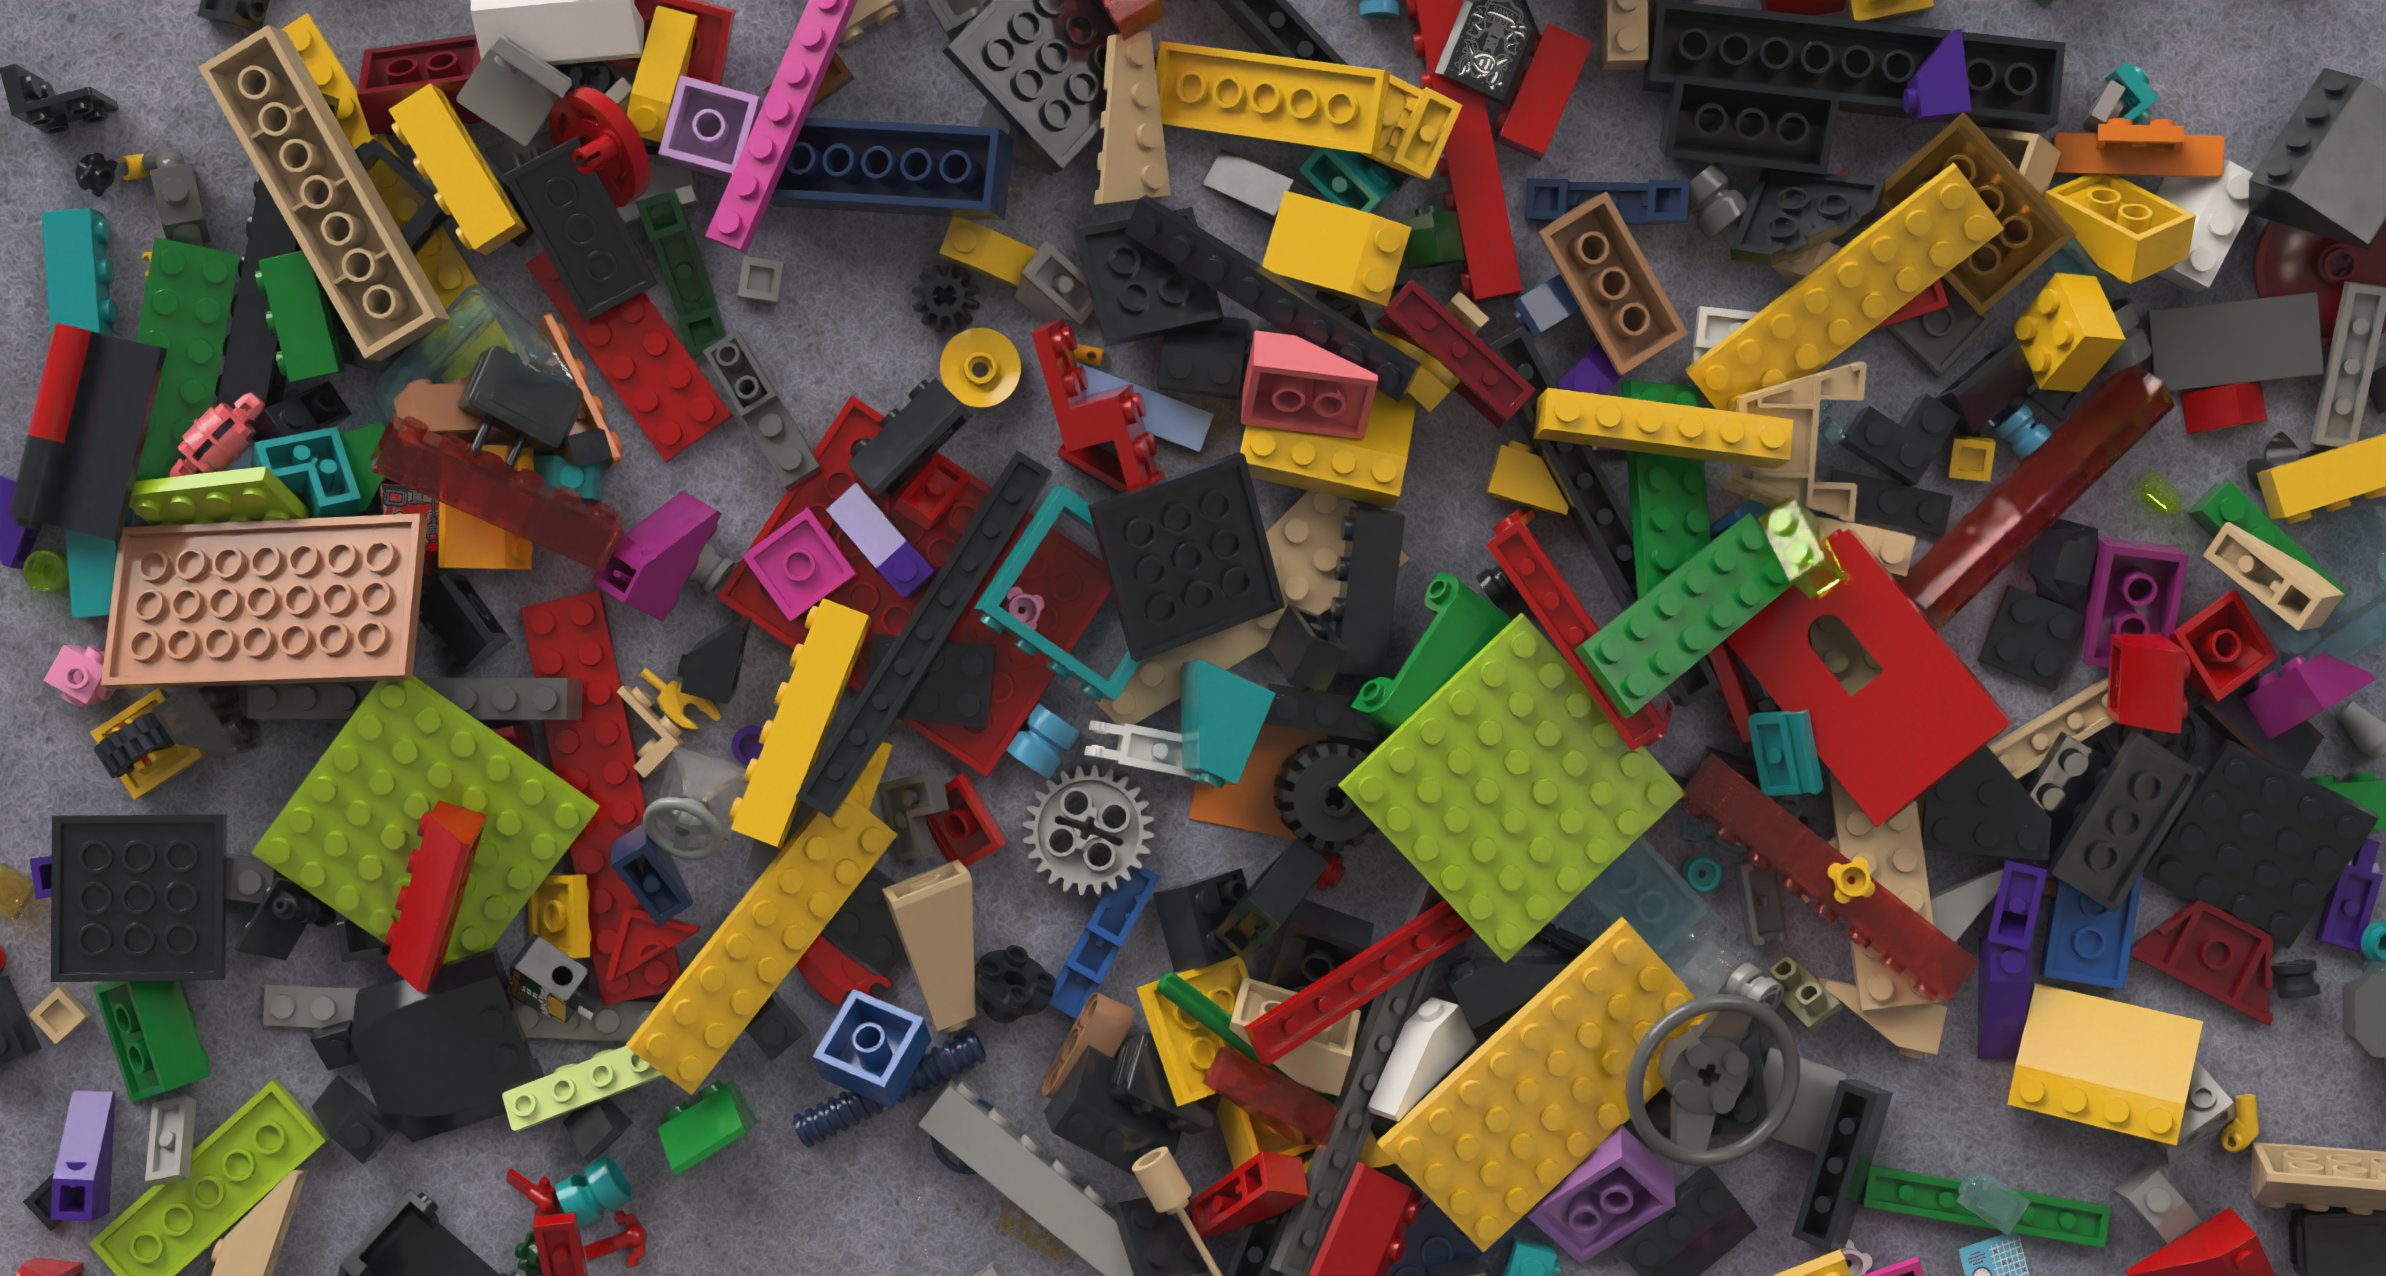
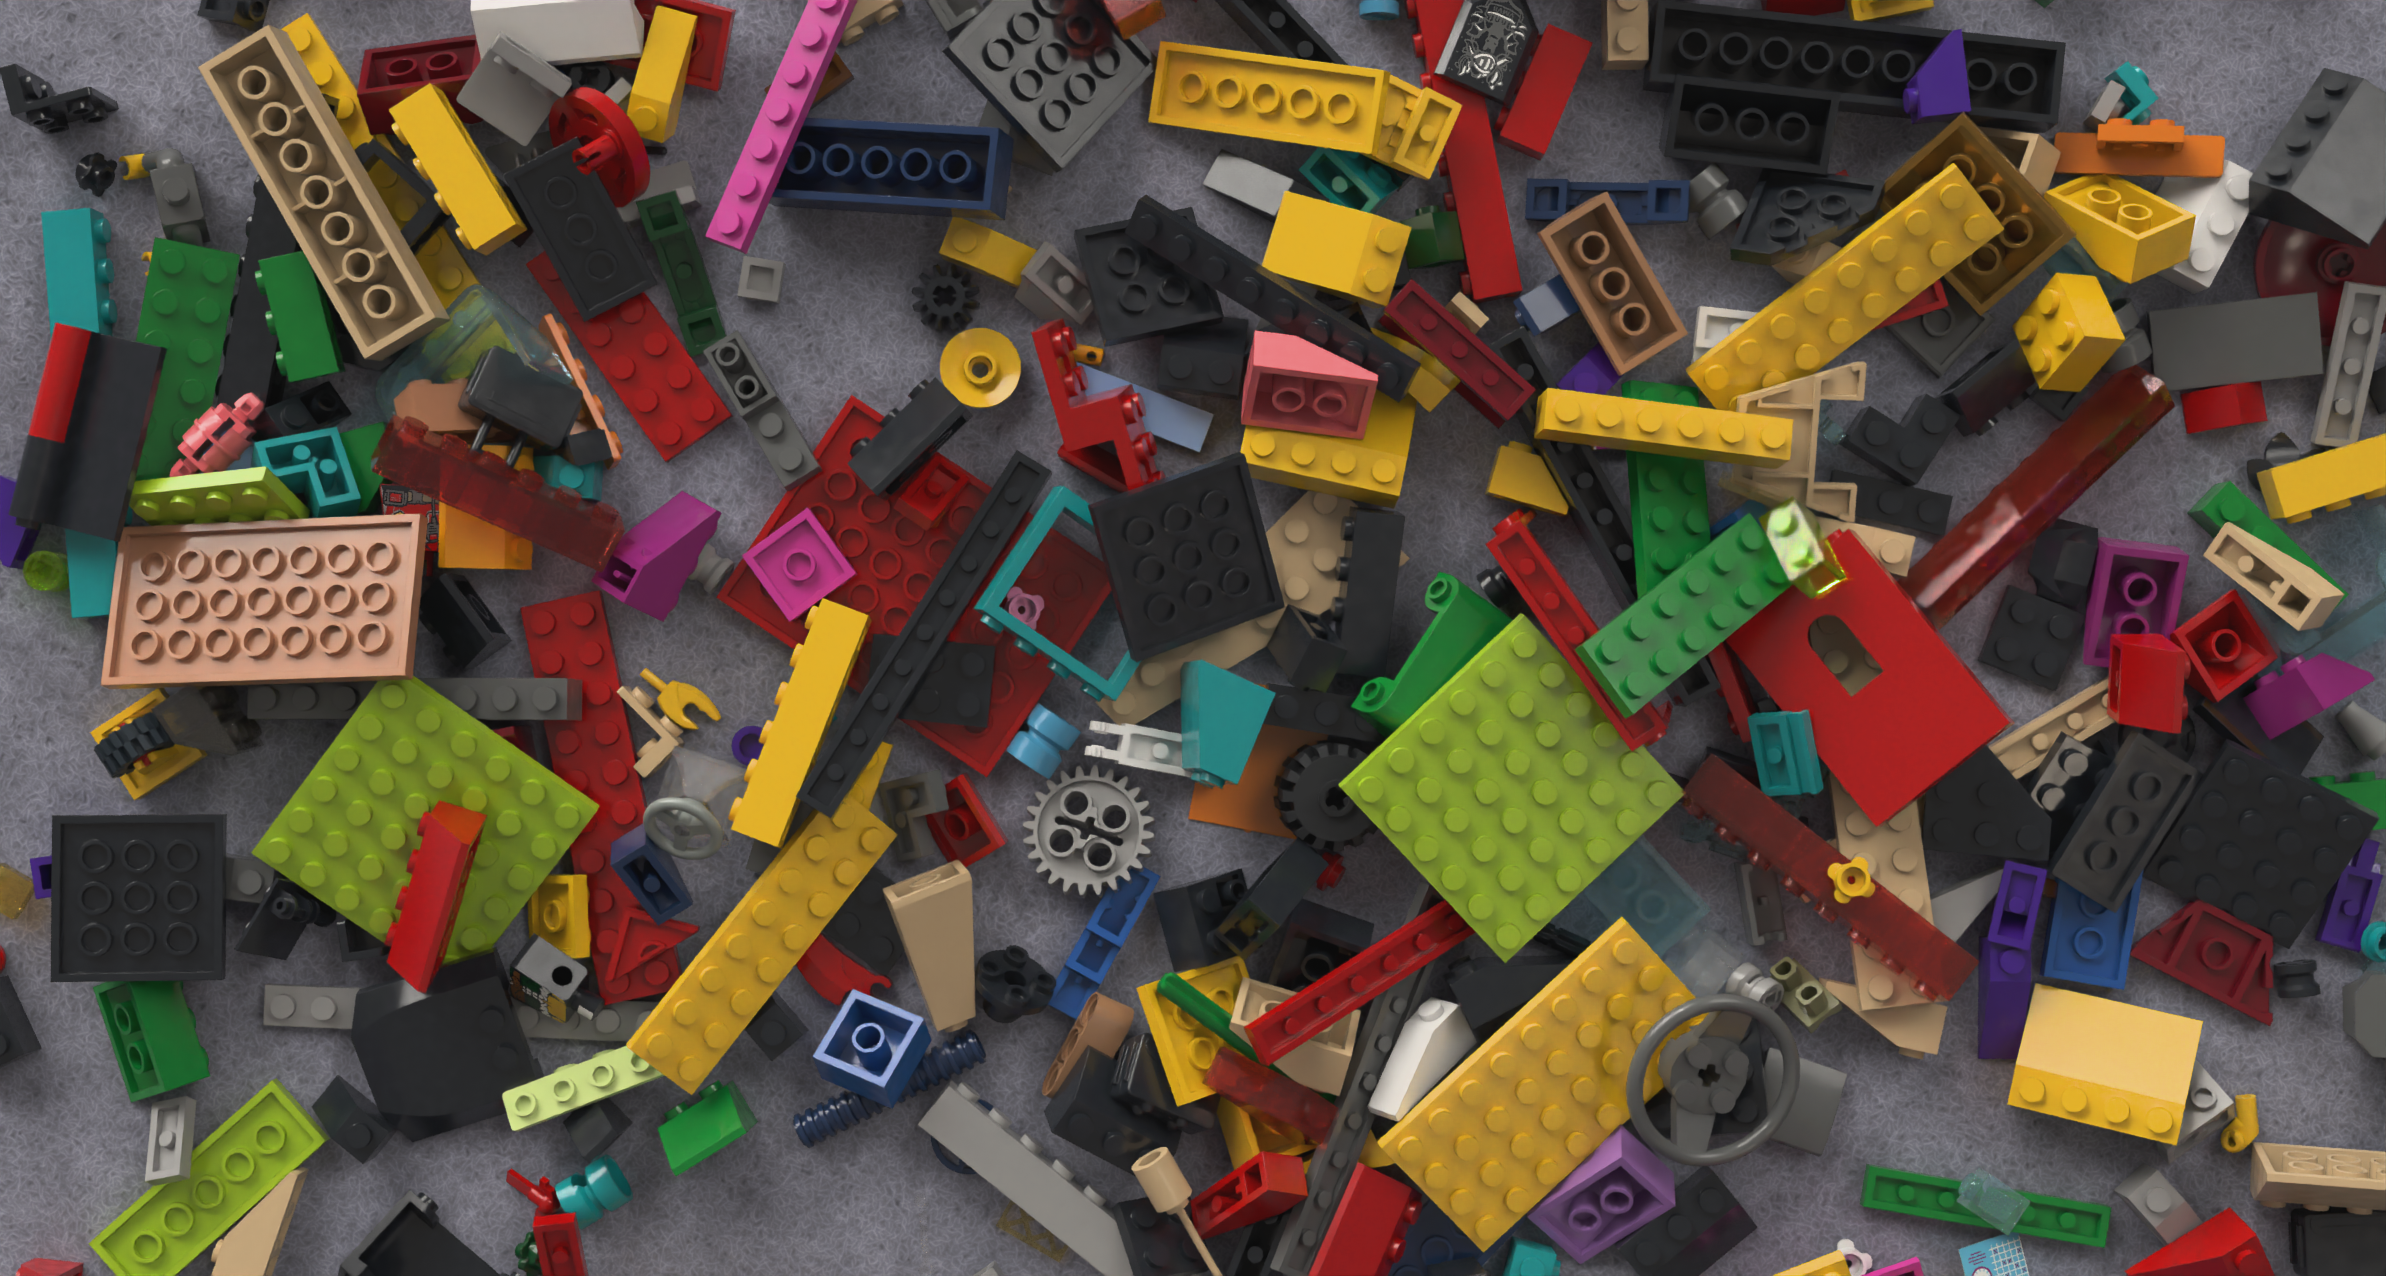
black tile [23,1173,62,1231] -> none
tan plate [29,986,91,1044] -> none
bright pink brick [43,645,116,708] -> none
slope [51,1089,115,1221] -> none
black plate [310,1020,360,1070] -> none
red piece [584,1210,647,1268] -> none
lavender brick [658,75,763,180] -> none
black slope [677,615,752,704] -> none
slope [826,483,938,600] -> none
tan wing [1094,31,1171,205] -> none
teal plate [1682,853,1722,894] -> none
black brick [1792,1079,1893,1251] -> none
yellow plate [1948,435,1996,482] -> none
dark azure wheel [1993,403,2052,460] -> none
clear neon green slope [2134,469,2182,515] -> none

